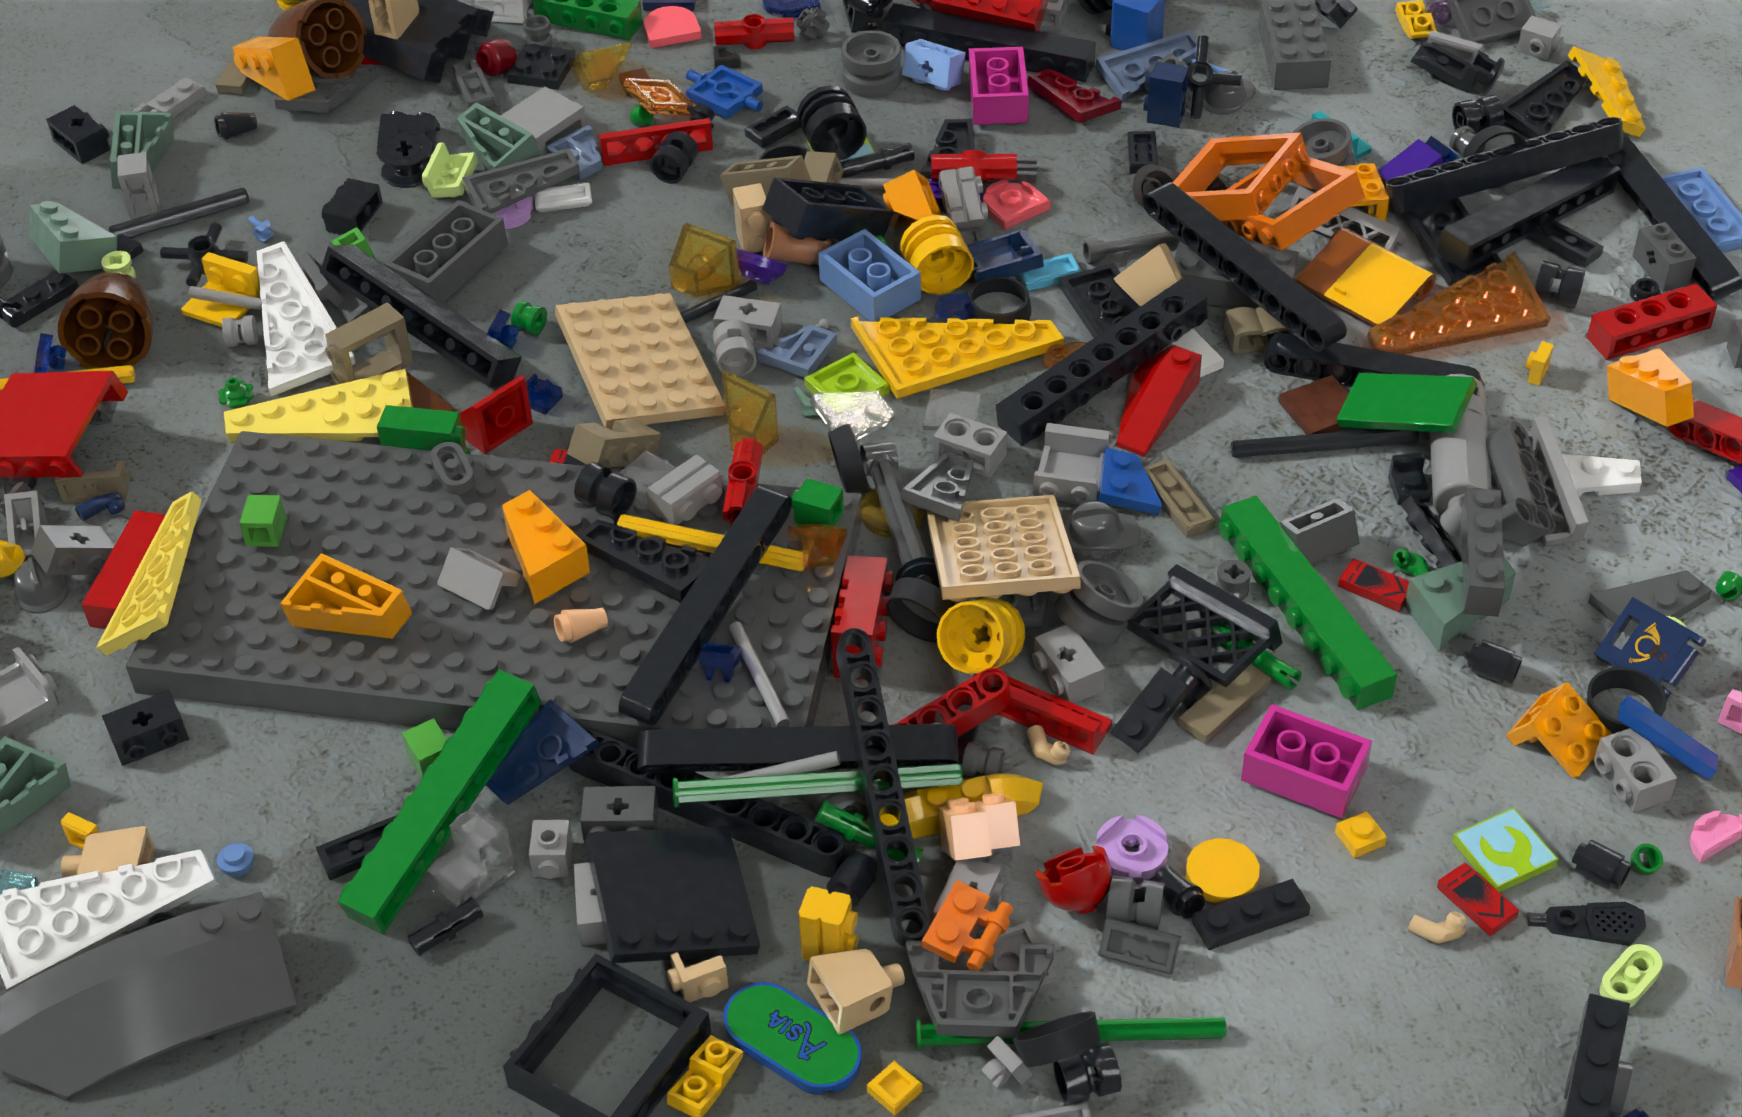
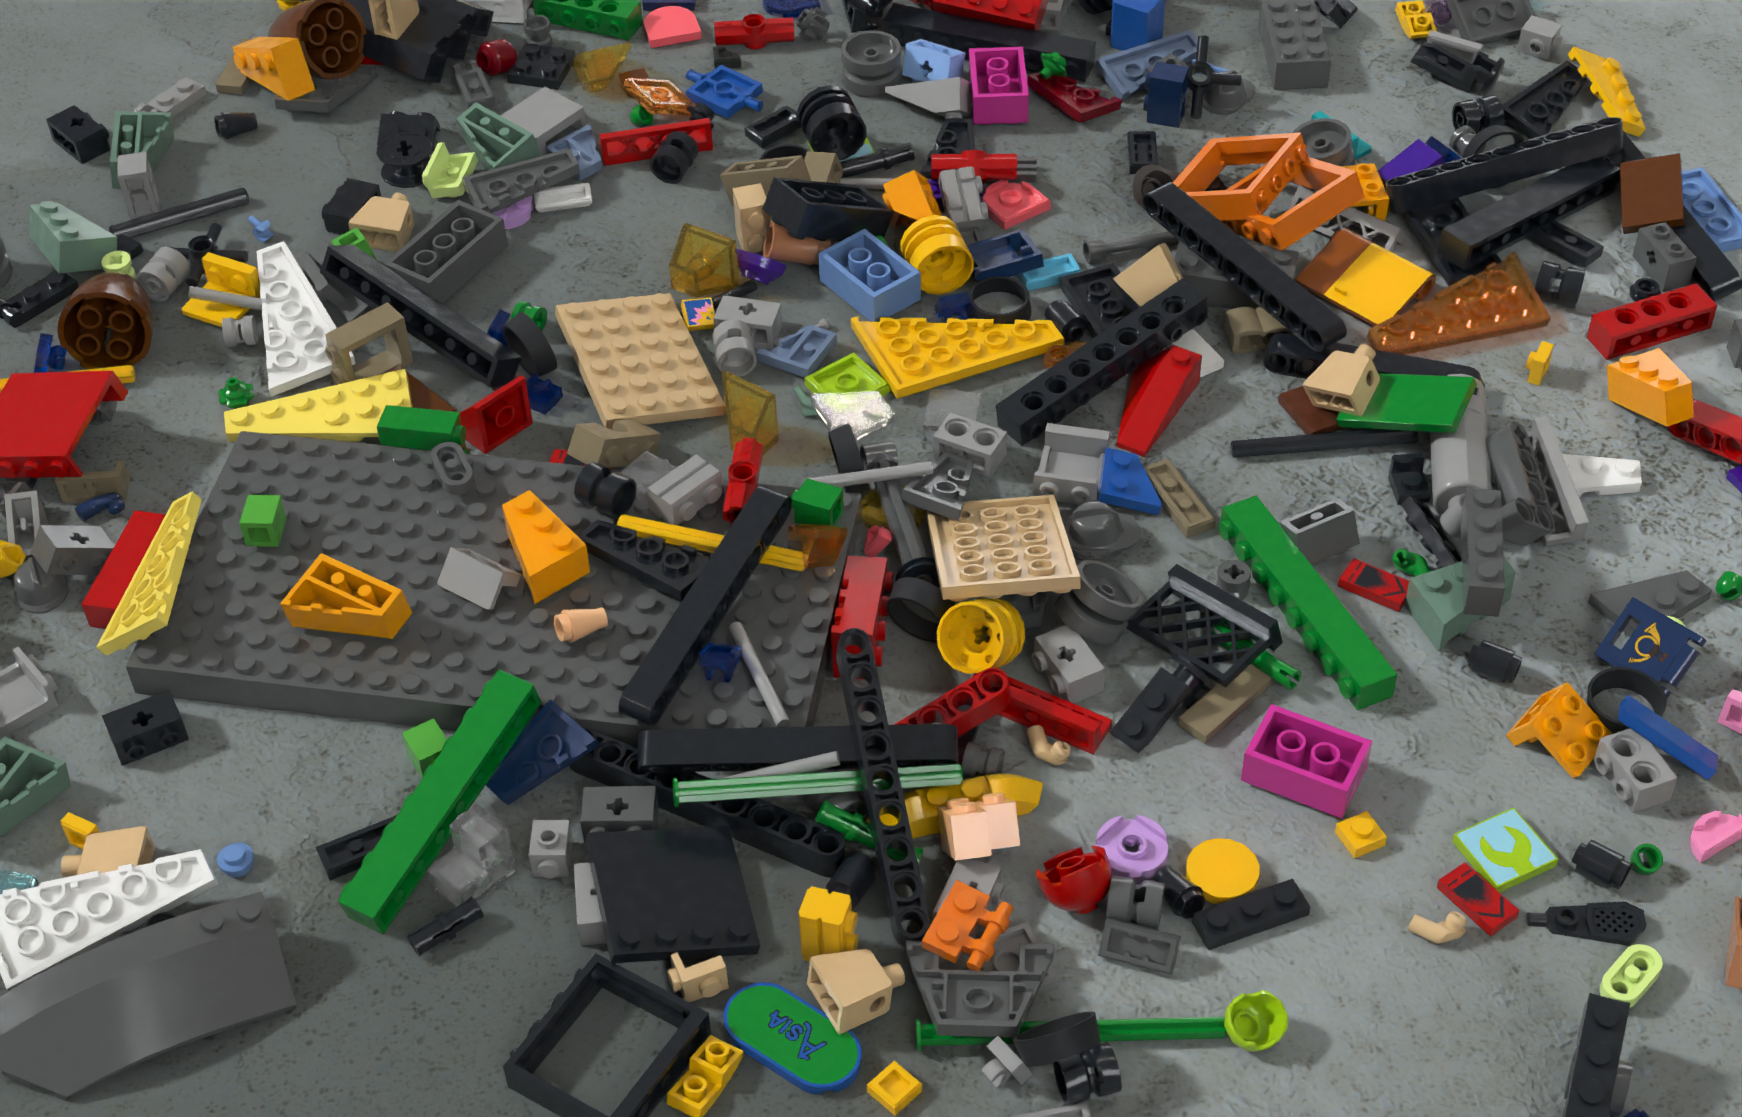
none -> light grey wheel [136,247,191,302]
none -> tan torso [348,193,414,252]
none -> black tyre [503,312,557,378]
none -> tile [681,297,715,331]
none -> light grey bar [804,461,933,487]
none -> coral tile [864,525,892,557]
none -> light grey slope [885,77,972,119]
none -> green plant [1040,52,1067,80]
none -> black brick [1045,300,1087,342]
none -> lime hair [1224,990,1288,1052]
none -> tan torso [1302,344,1380,417]
none -> reddish brown tile [1620,153,1685,234]

